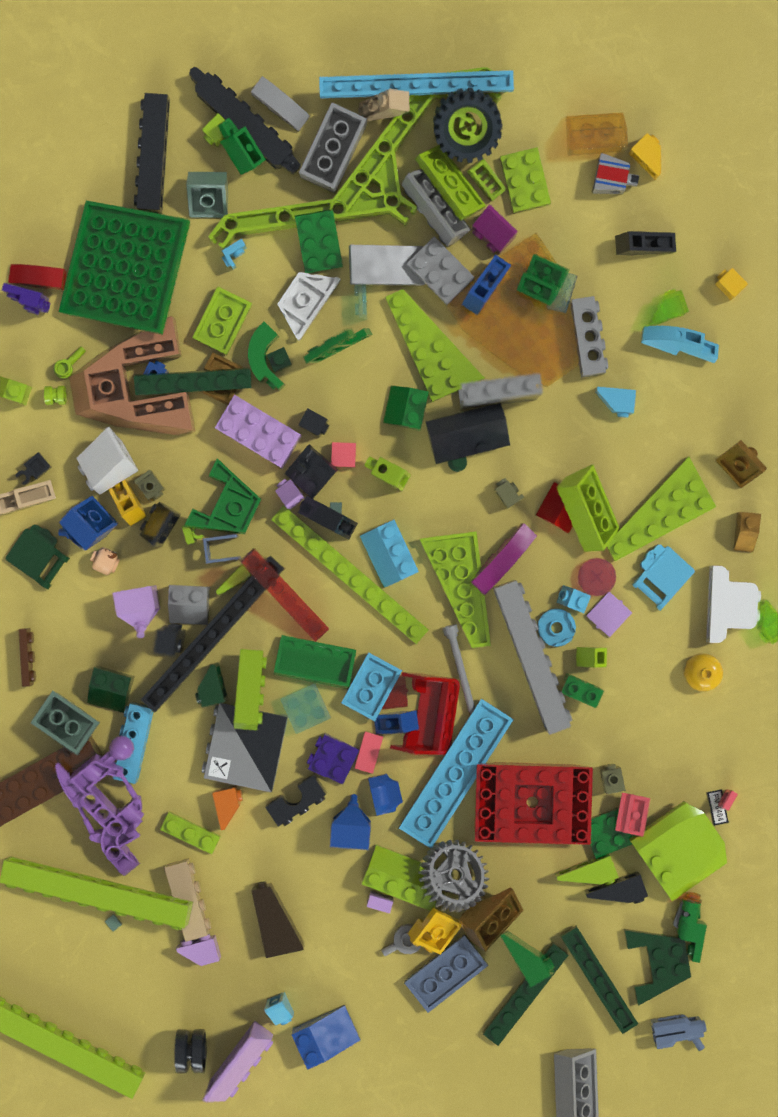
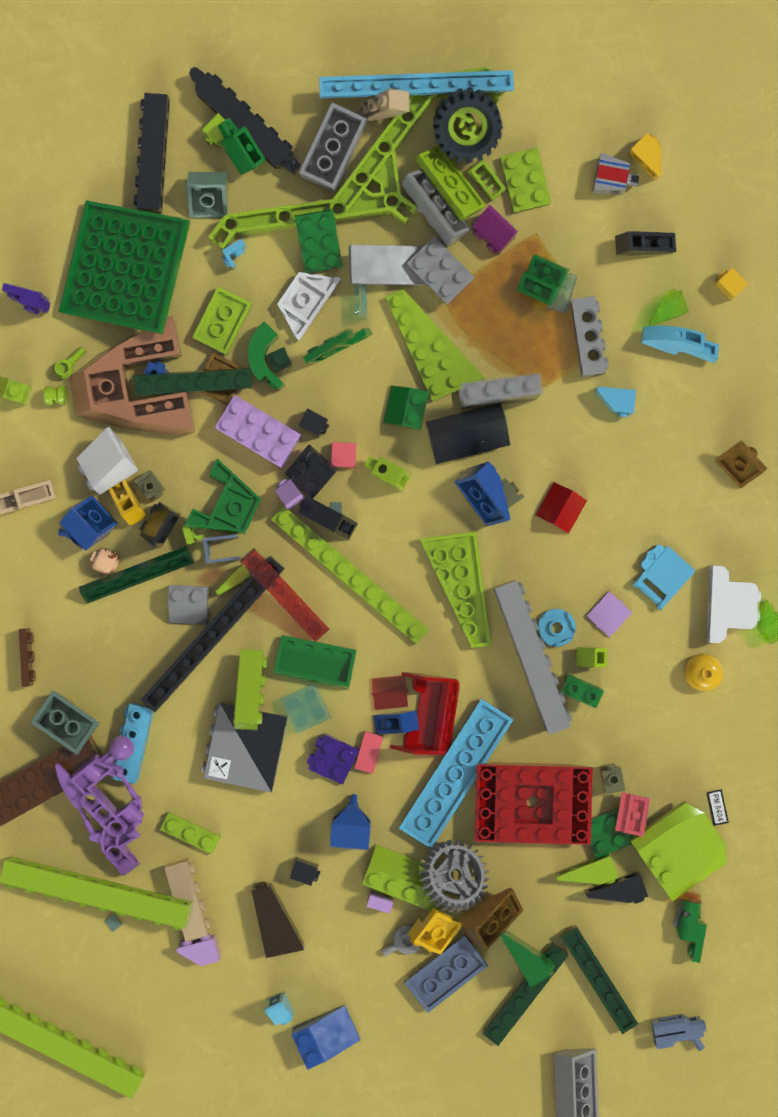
dark green piece [5,525,70,590] -> none
red slope [8,264,67,290] -> none
black plate [16,452,52,485] -> none
dark green slope [87,666,135,713] -> none
lavender piece [113,585,160,638] -> none
black arch [153,623,186,656] -> none
black wheel [175,1029,207,1074] -> none
dark green slope [195,662,228,708] -> none
lavender slope [203,1021,273,1102] -> none
orange slope [212,785,243,830] -> none
light grey slope [251,76,310,132] -> none
black arch [265,773,327,827] -> none
medium azure plate [341,652,402,721] -> none
medium azure slope [360,520,419,588] -> none
blue slope [368,773,403,816] -> none
light grey piece [442,624,475,714] -> none
dark green plate [448,457,467,472] -> none
blue slope [462,255,511,315] -> none
magenta slope [471,523,537,595] -> none
lime slope [557,465,620,552] -> none
medium azure bracket [557,585,591,613] -> none
clear yellow slope [565,112,628,155] -> none
clear pink tile [577,558,617,596] -> none
lime wing [607,457,716,561] -> none
dark green wing [624,929,691,1006] -> none
coral tile [718,789,738,811] -> none
pearl gold slope [733,512,761,552] -> none
none -> dark green plate [79,546,194,604]
none -> black brick [290,857,320,886]
none -> blue slope [454,461,511,526]

